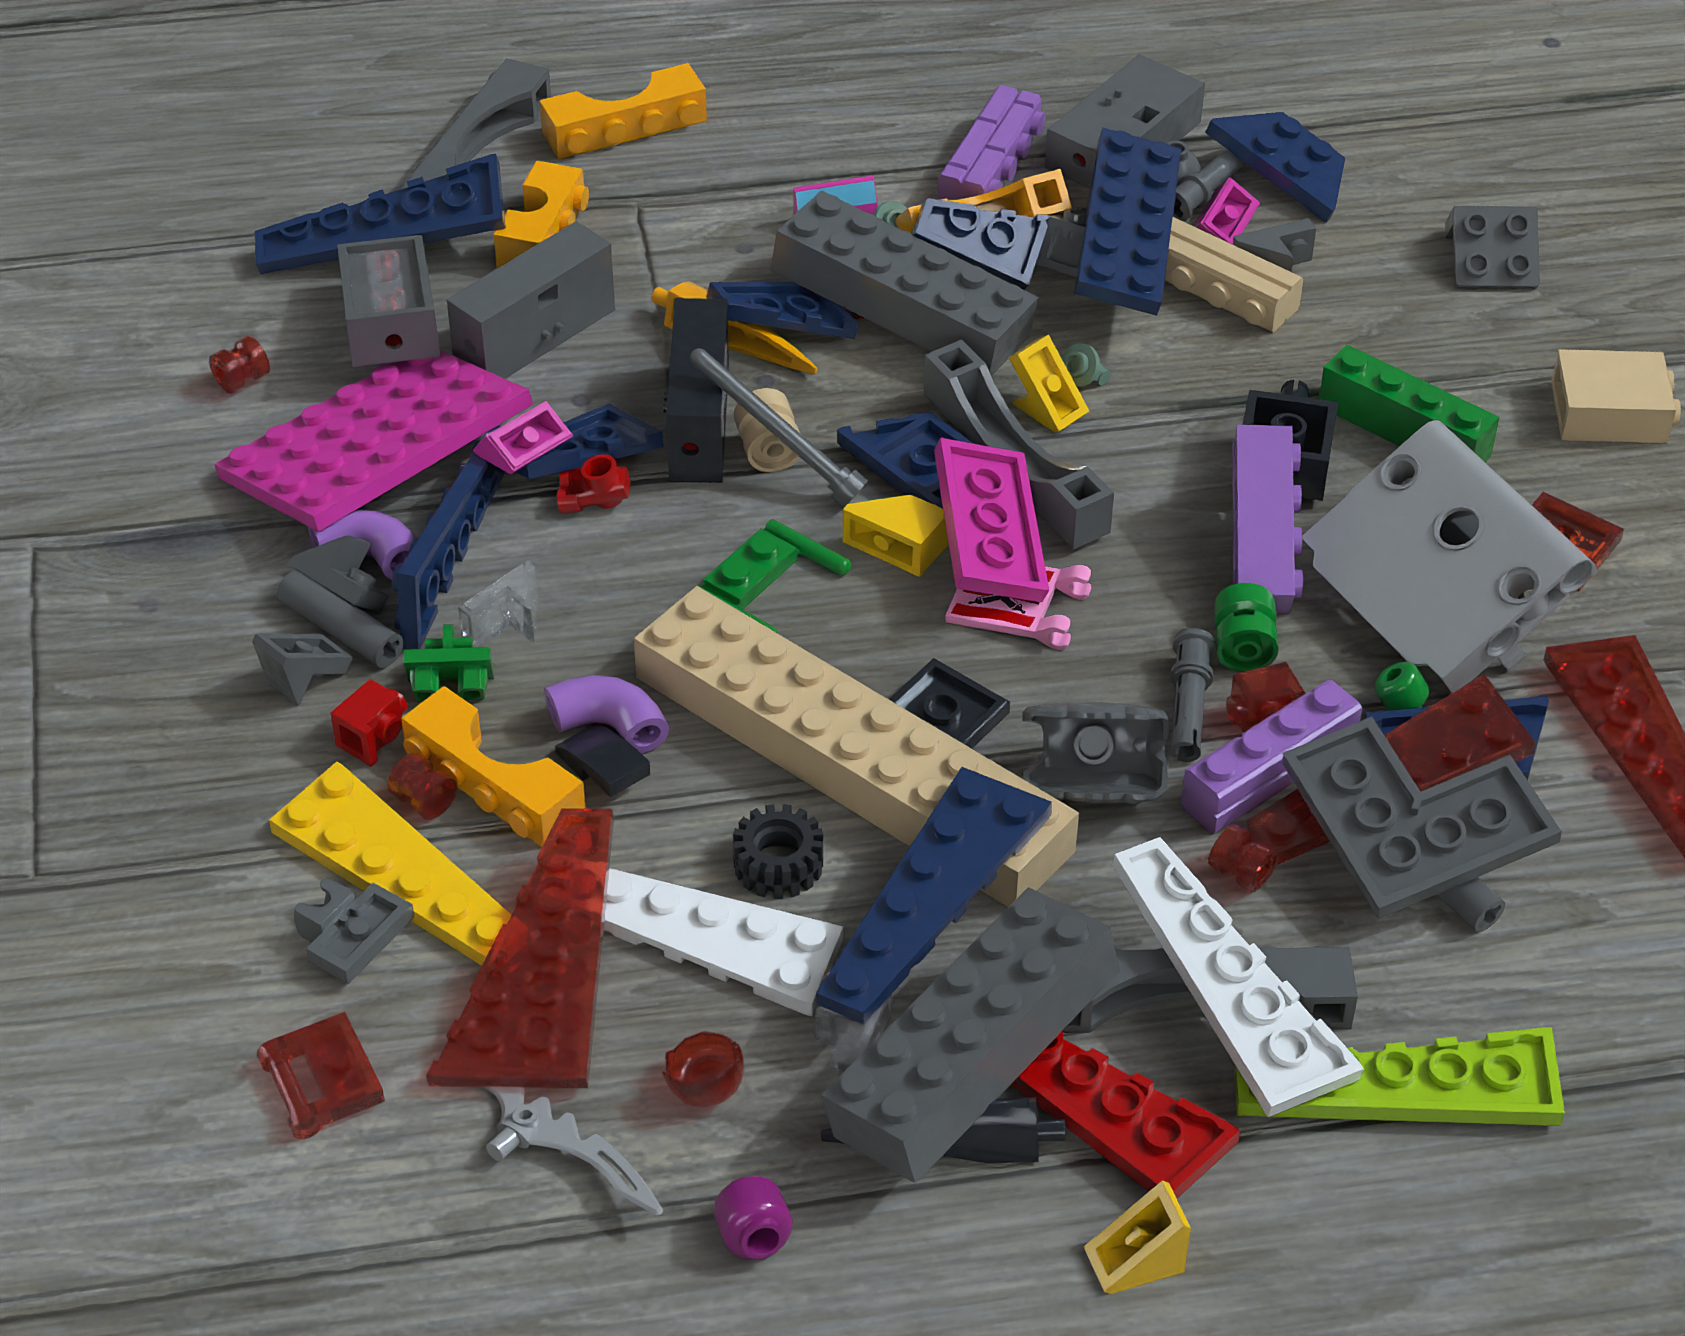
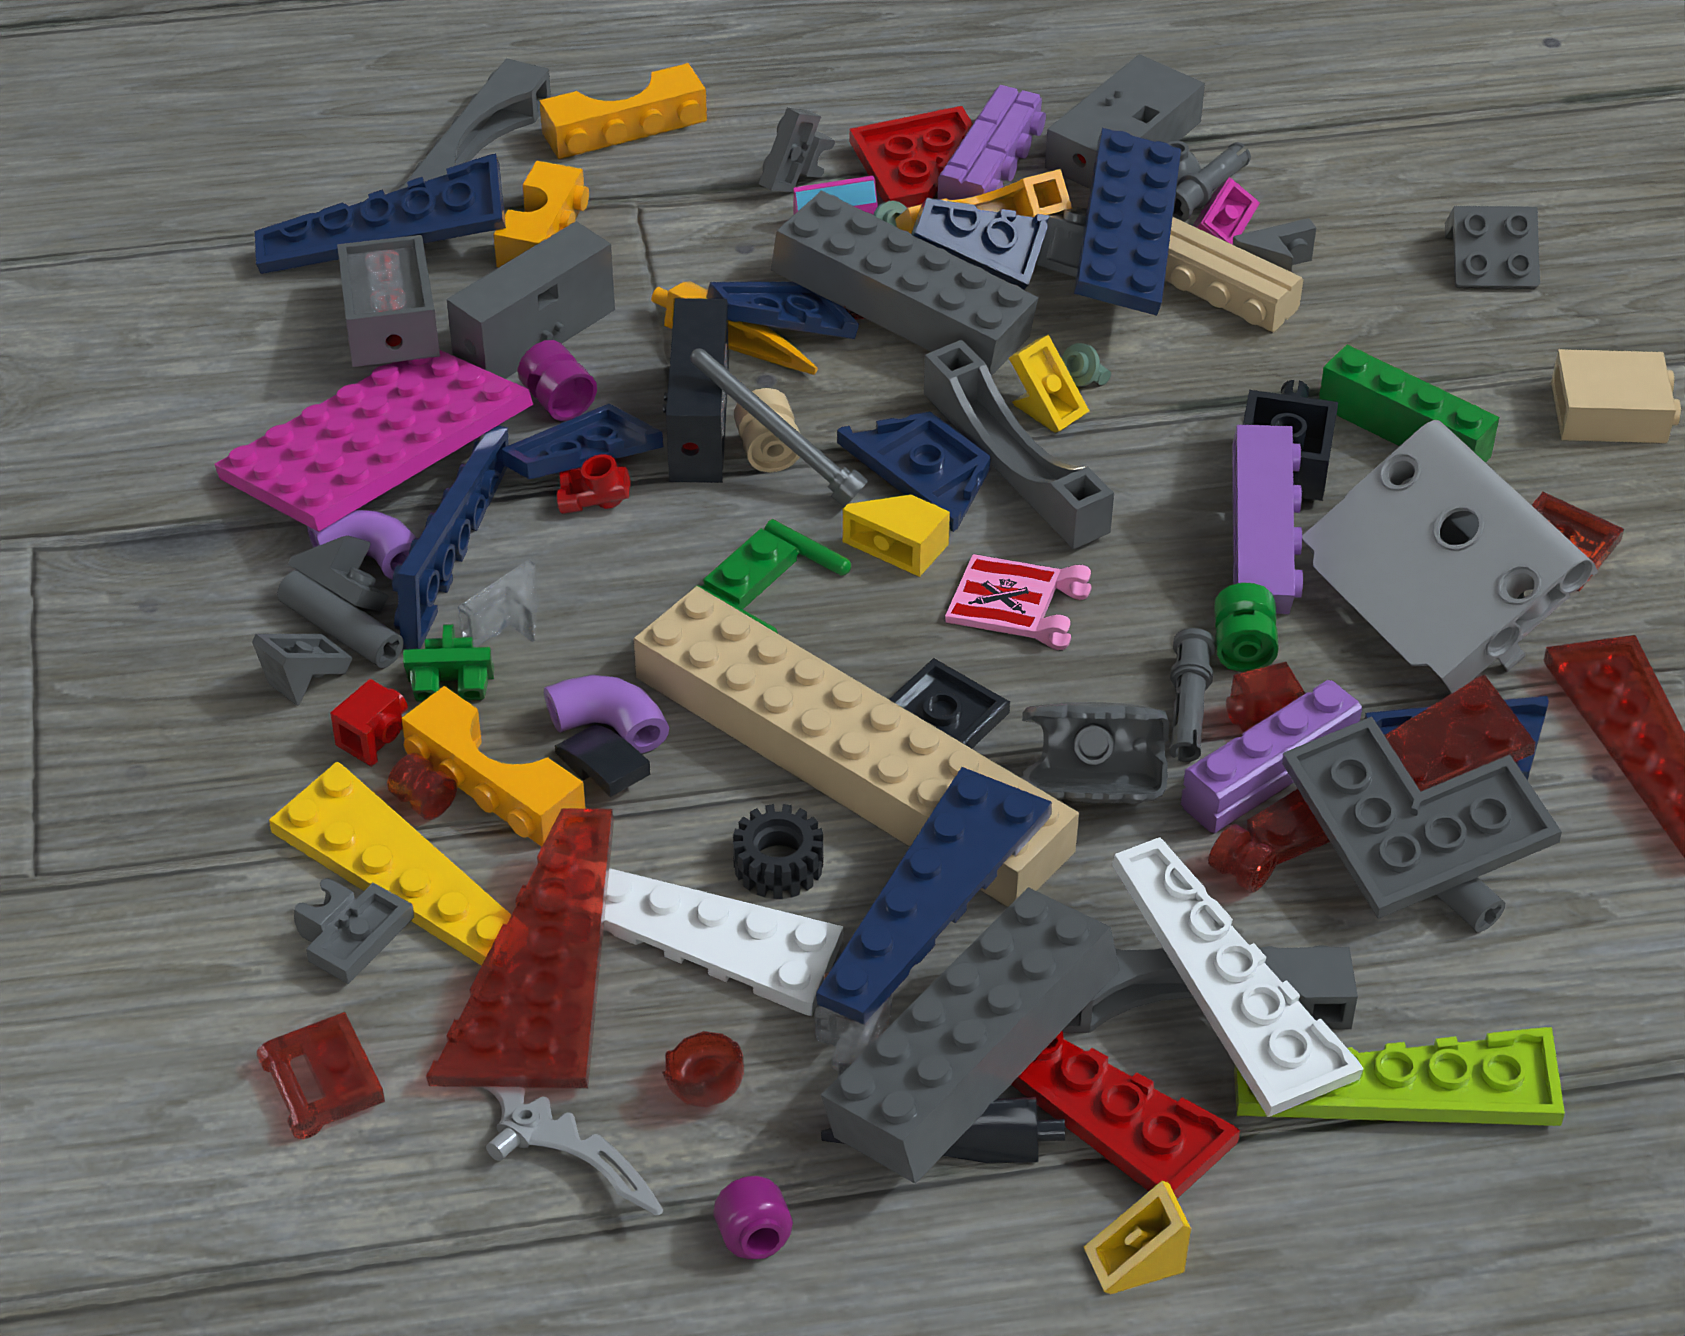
clear red wheel [209,336,270,394] -> none
dark pink slope [473,401,573,474] -> none
dark pink plate [934,438,1049,602] -> none
dark blue wing [1205,112,1345,223] -> none
green piece [1374,662,1430,711] -> none
none -> magenta wheel [517,340,597,421]
none -> dark grey plate [759,107,835,192]
none -> red plate [849,106,973,208]

